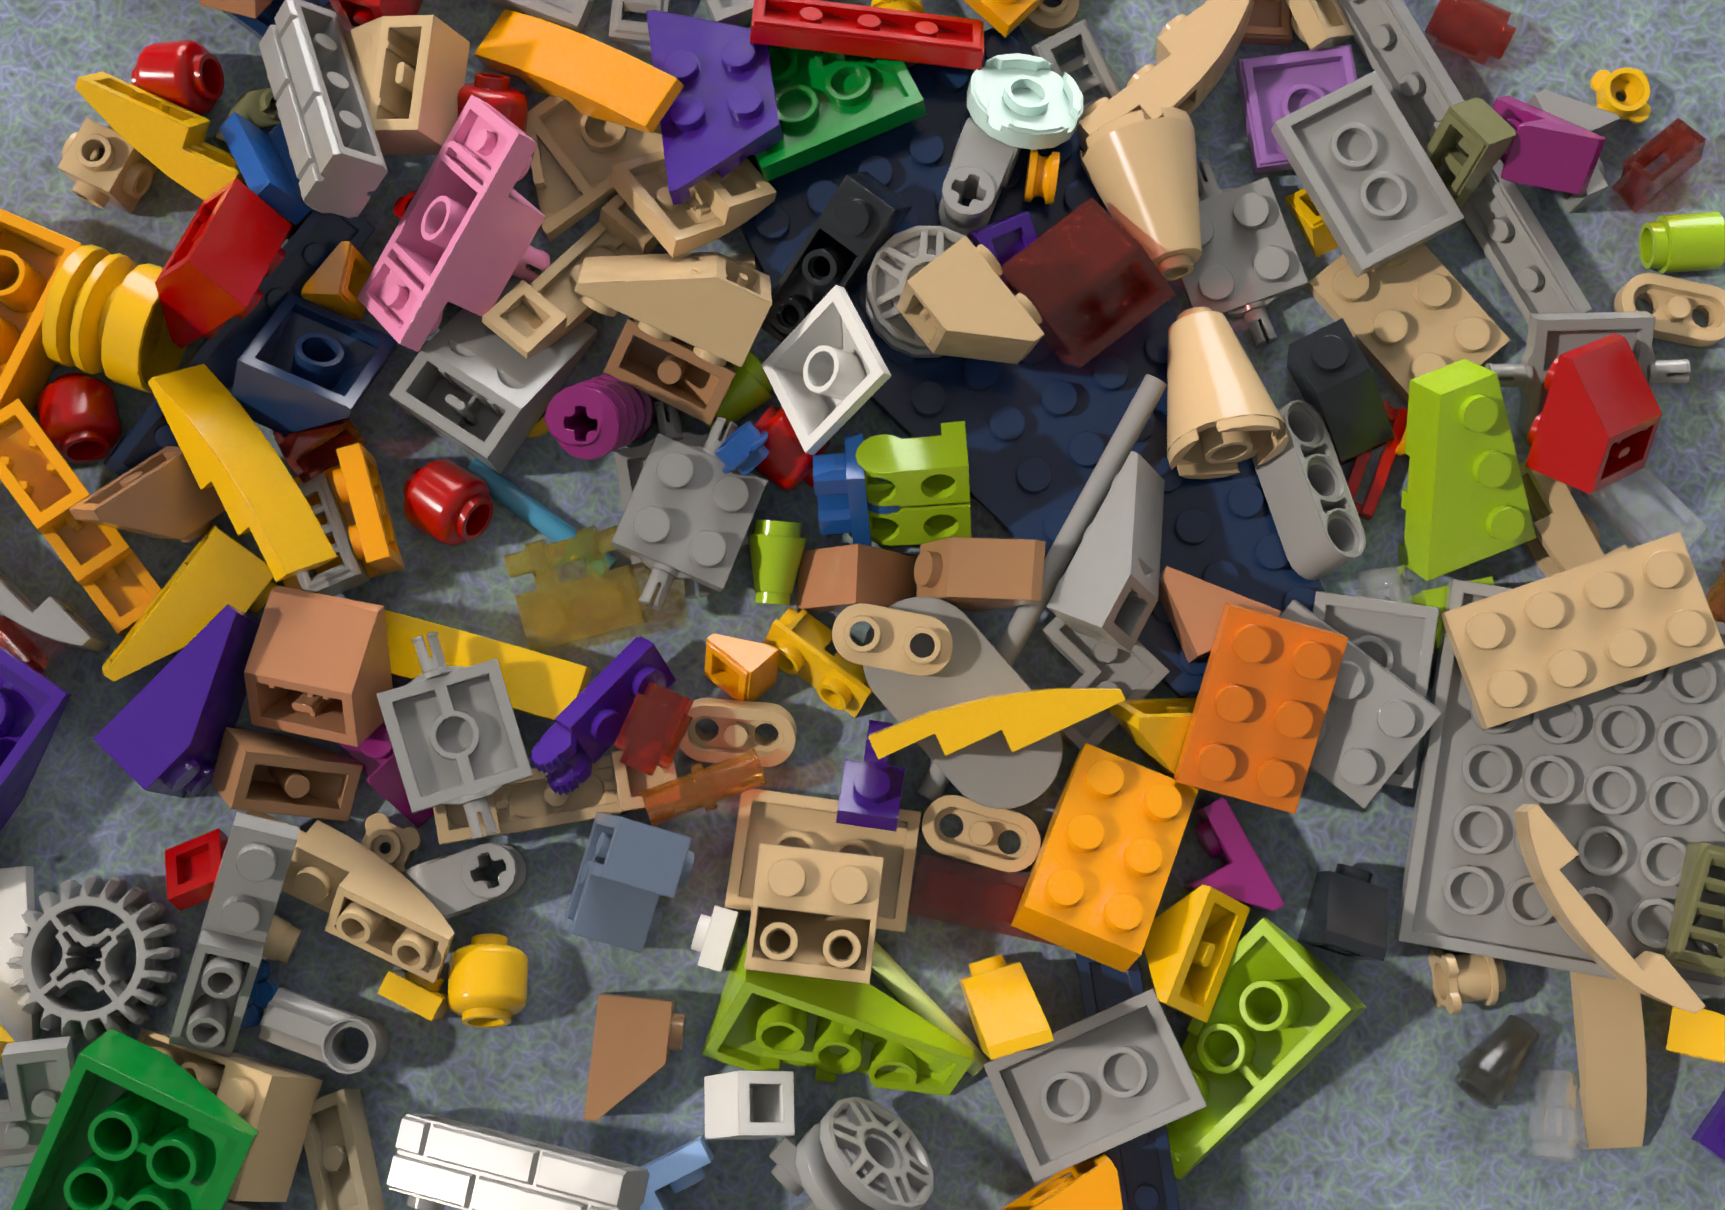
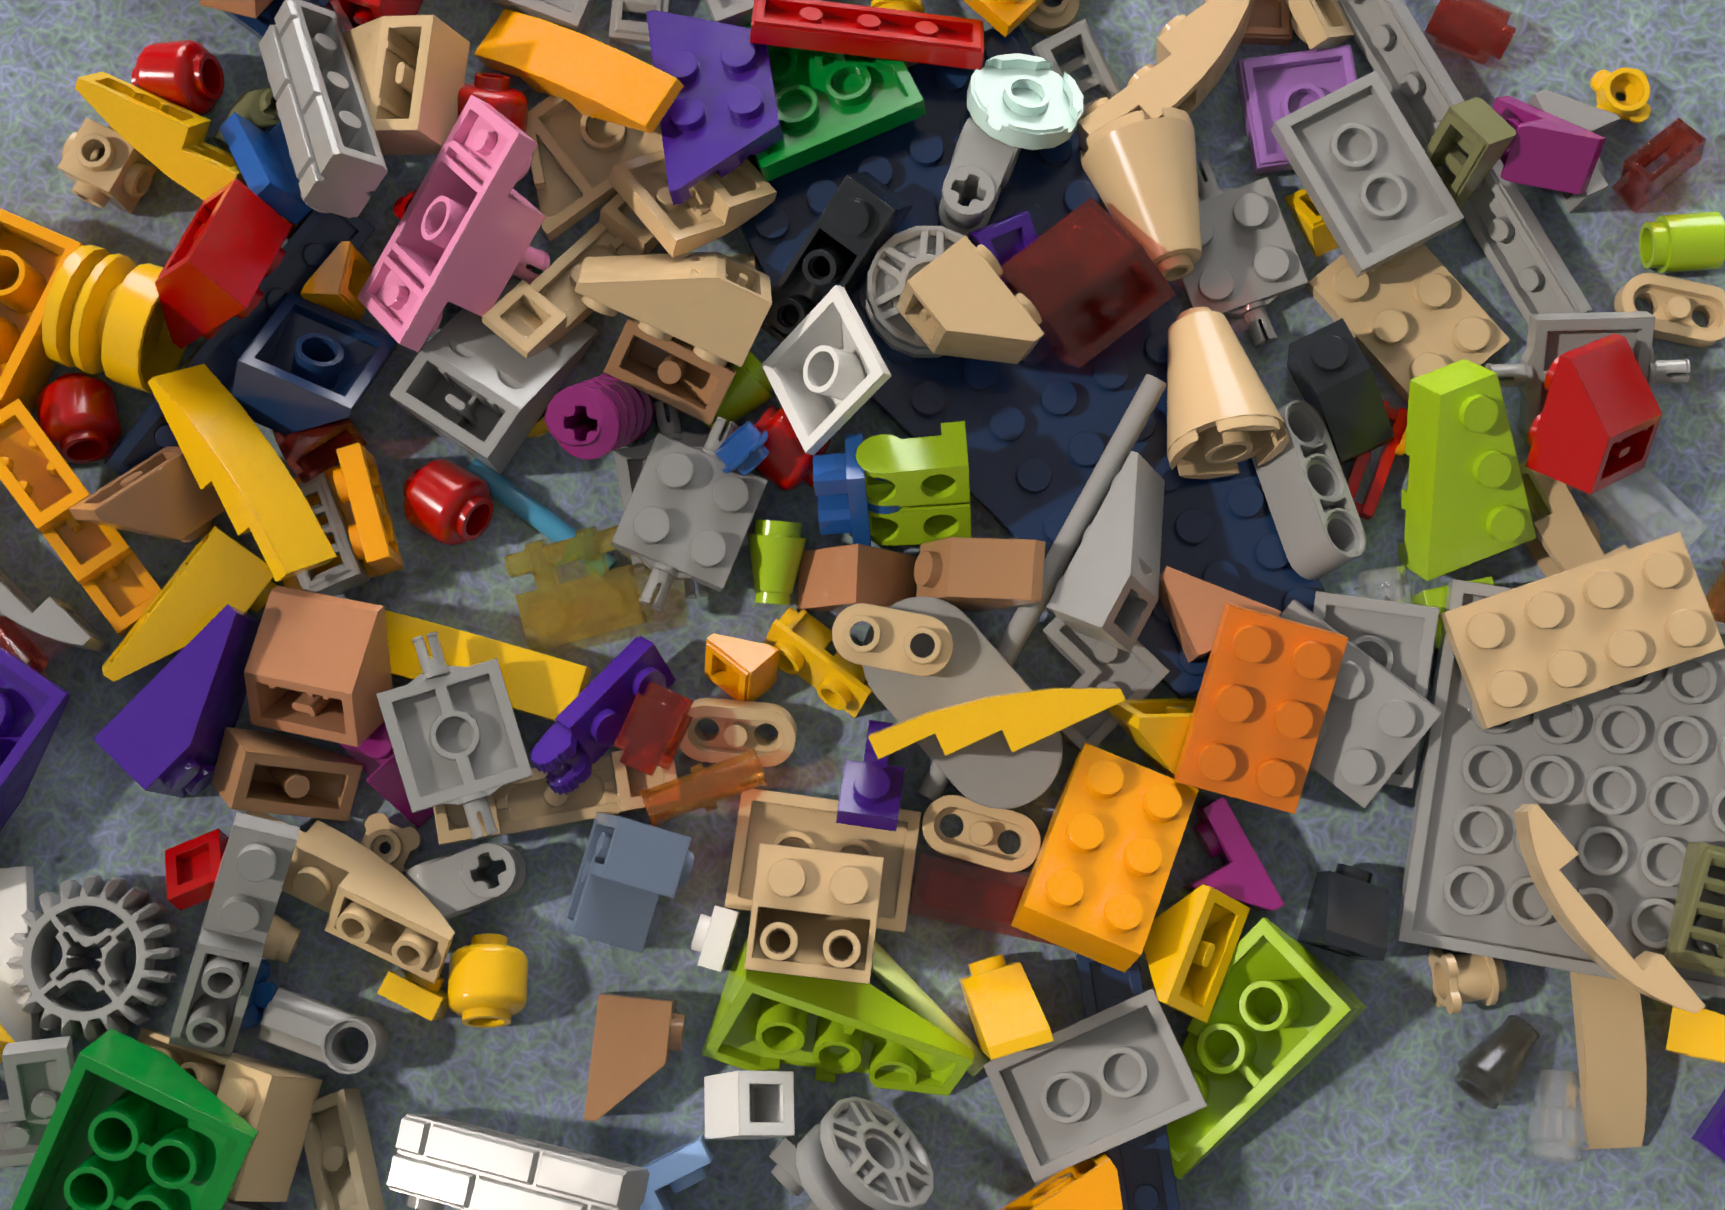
light orange bush [1024,150,1060,205] -> none

